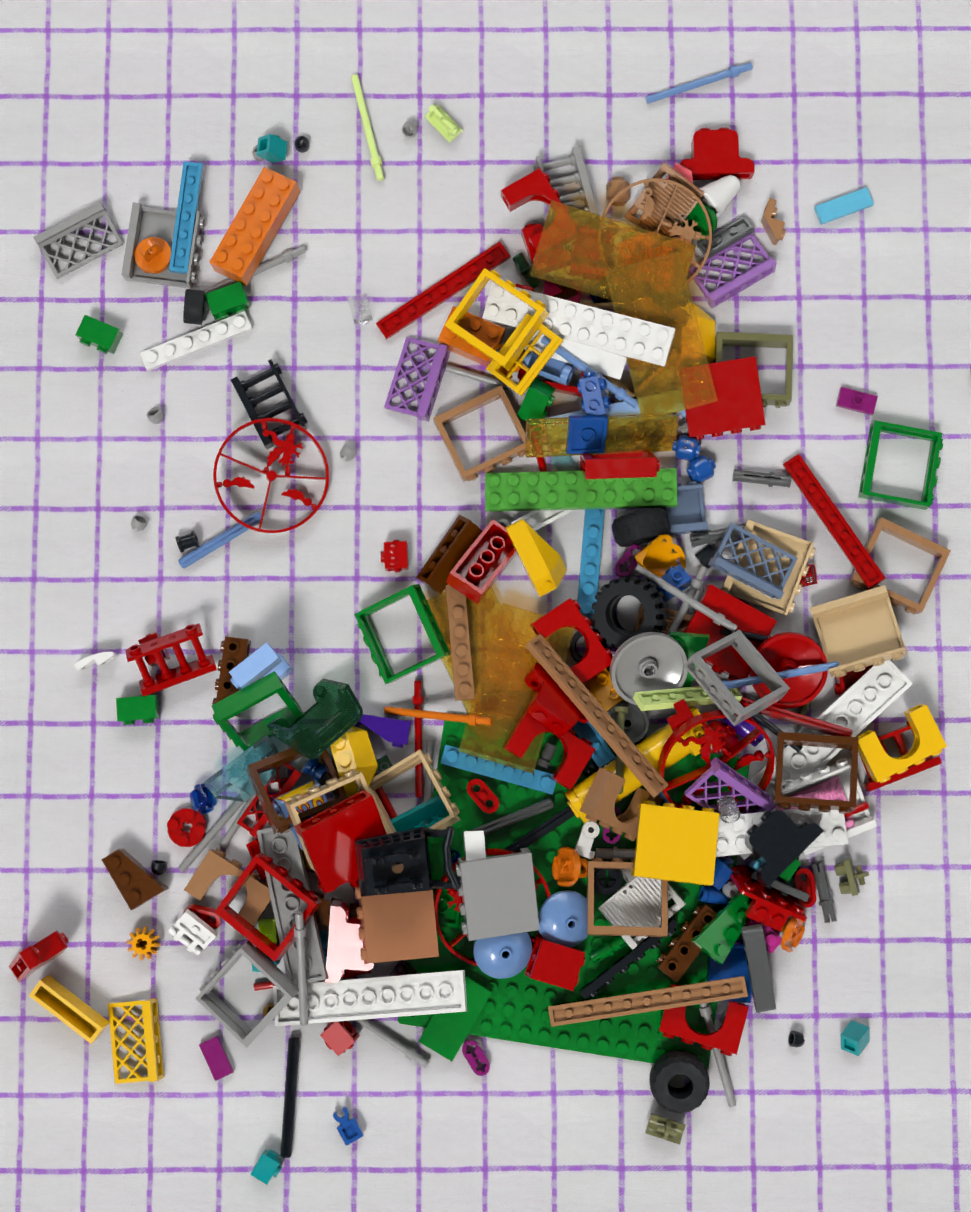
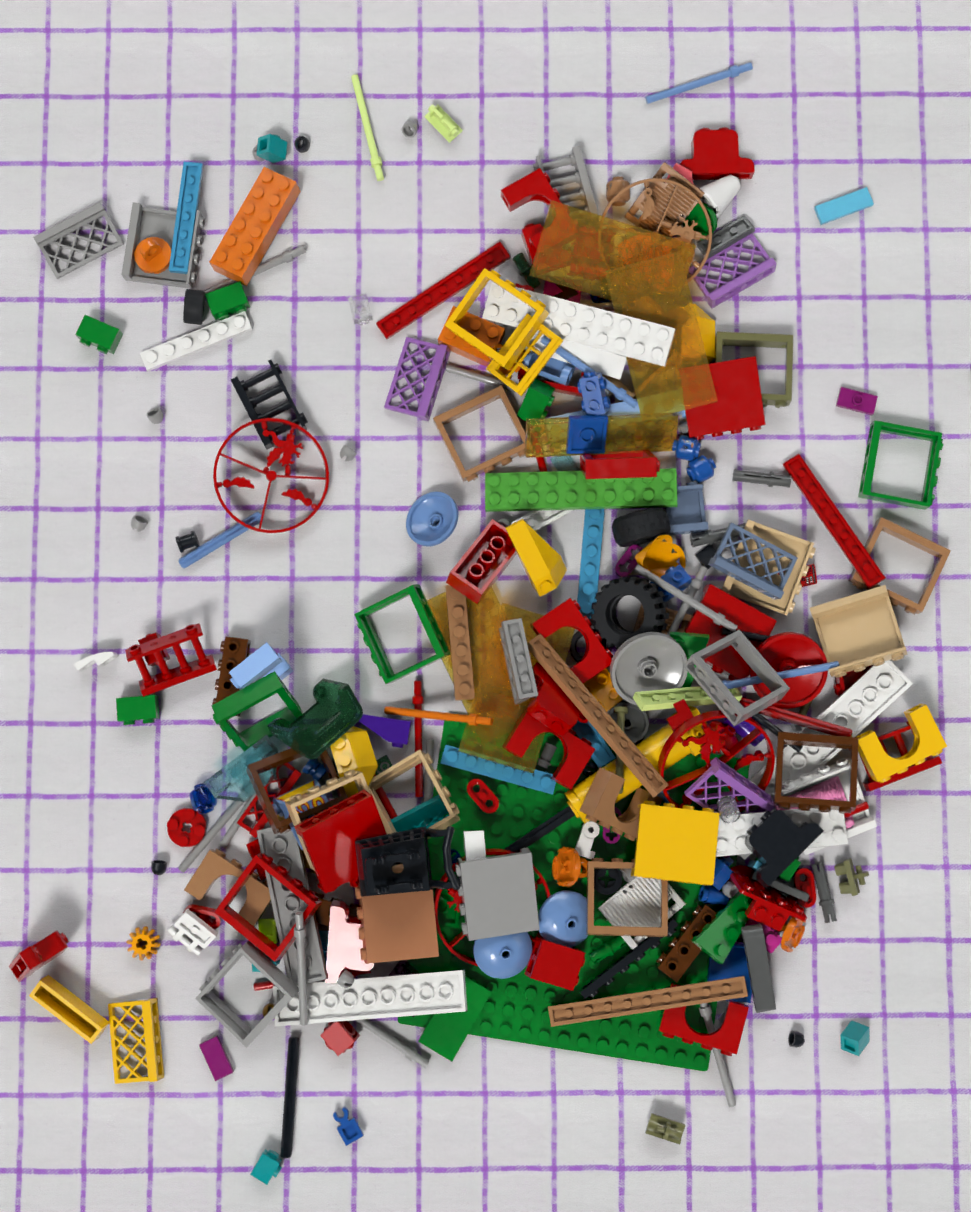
reddish brown wedge [101,848,169,910] -> none
red head [380,540,409,573] -> none
reddish brown brick [416,515,482,594] -> none
dark grey axle [462,798,554,839] -> none
magenta beam [462,1039,490,1076] -> none
light grey pin [595,846,635,860] -> none
black tyre [649,1050,710,1113] -> none
medium nougat slope [761,198,786,245] -> none
none -> light grey hinge [337,970,354,988]
none -> medium blue dish [406,492,458,547]
none -> light grey fence [499,618,538,704]

